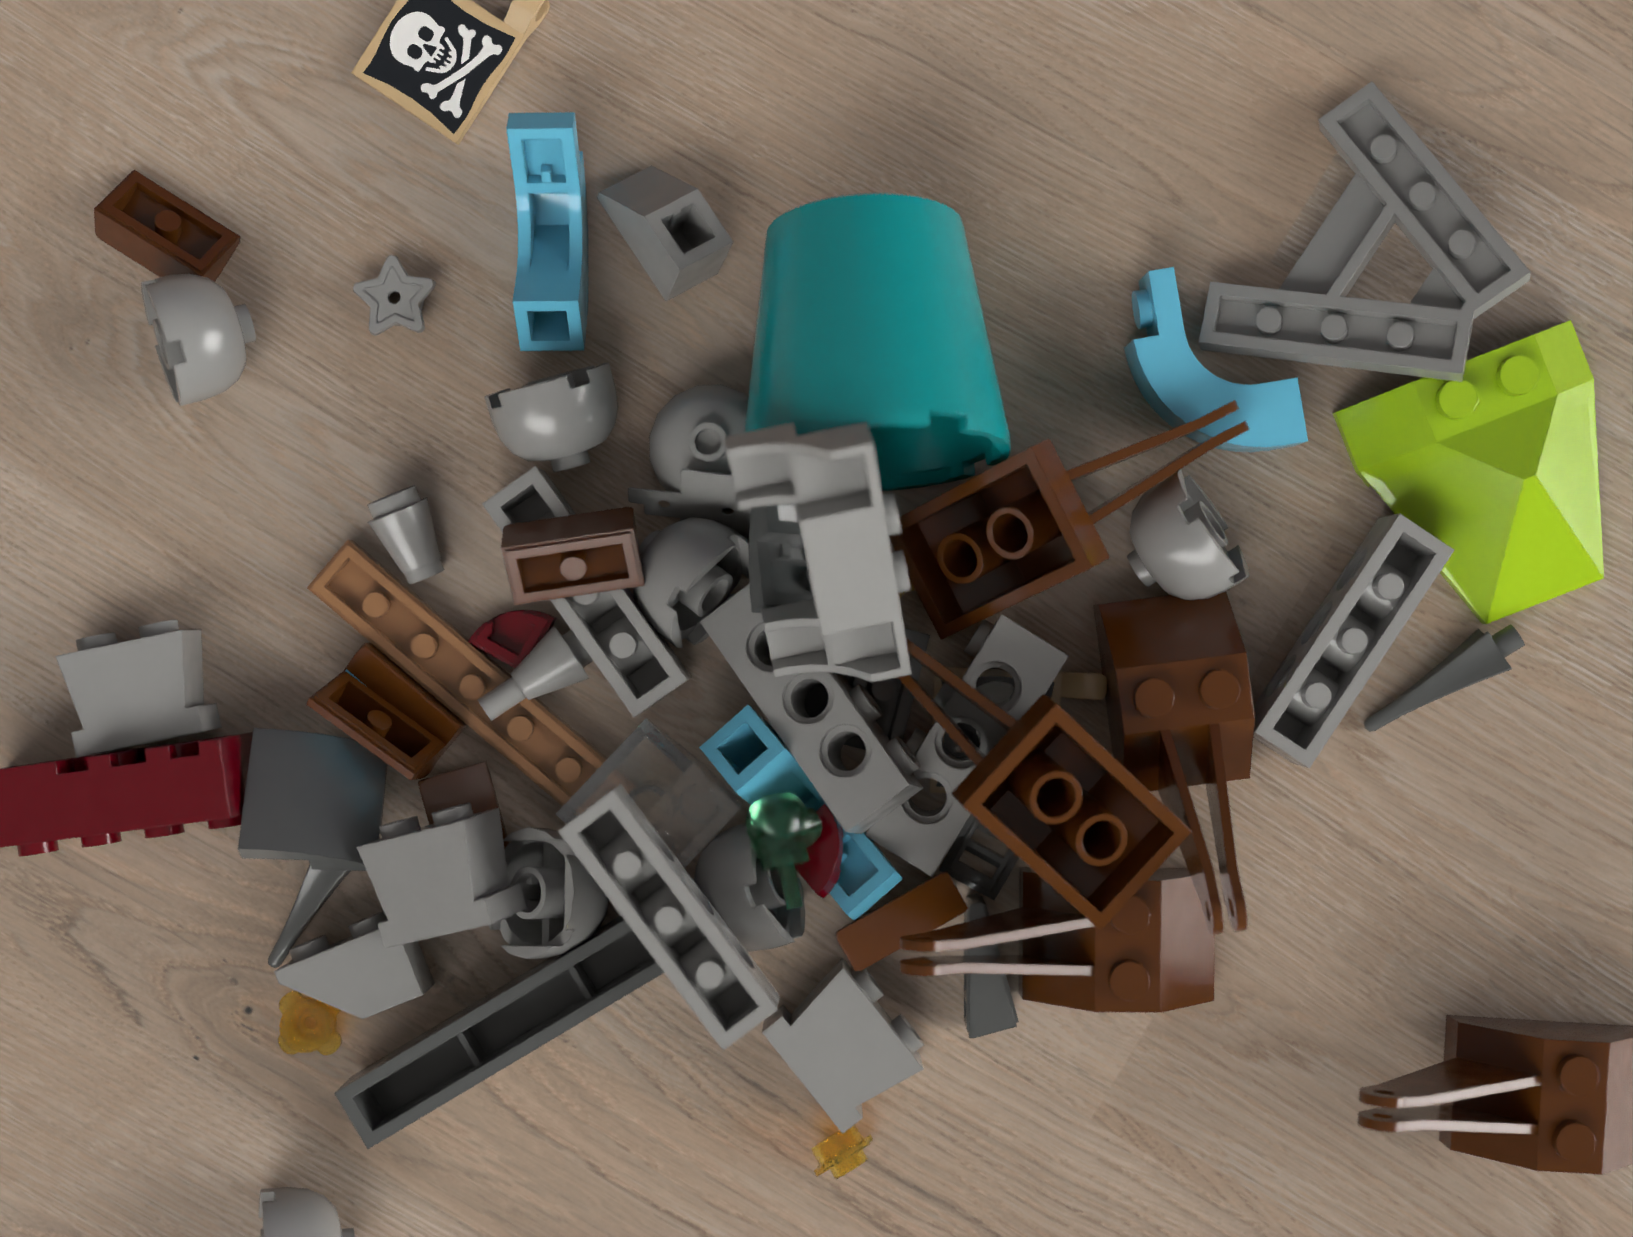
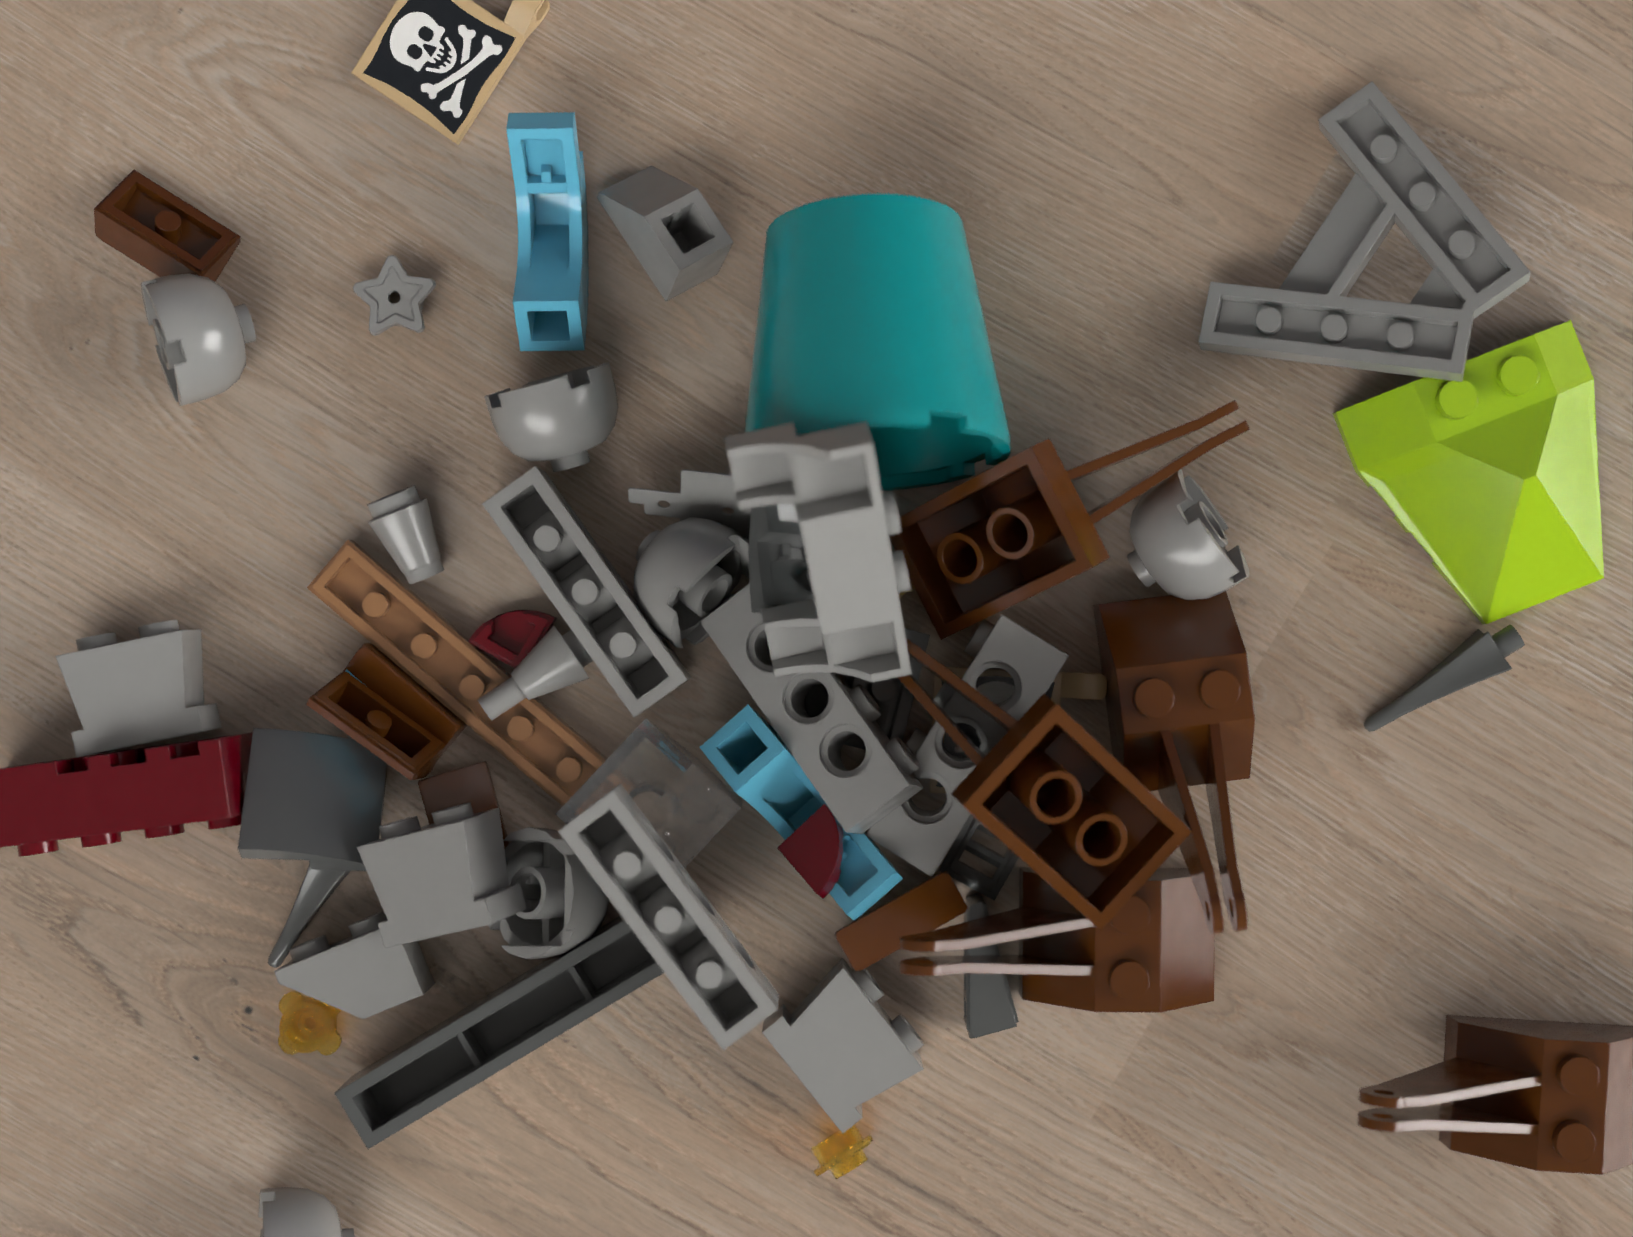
reddish brown slope [501,507,645,605] -> none
light grey cylinder [649,384,748,511] -> none
light grey cylinder [694,819,806,952] -> none
clear green piece [746,793,823,910] -> none
medium azure arch [1124,267,1308,452] -> none
light grey brick [1253,514,1454,768] -> none

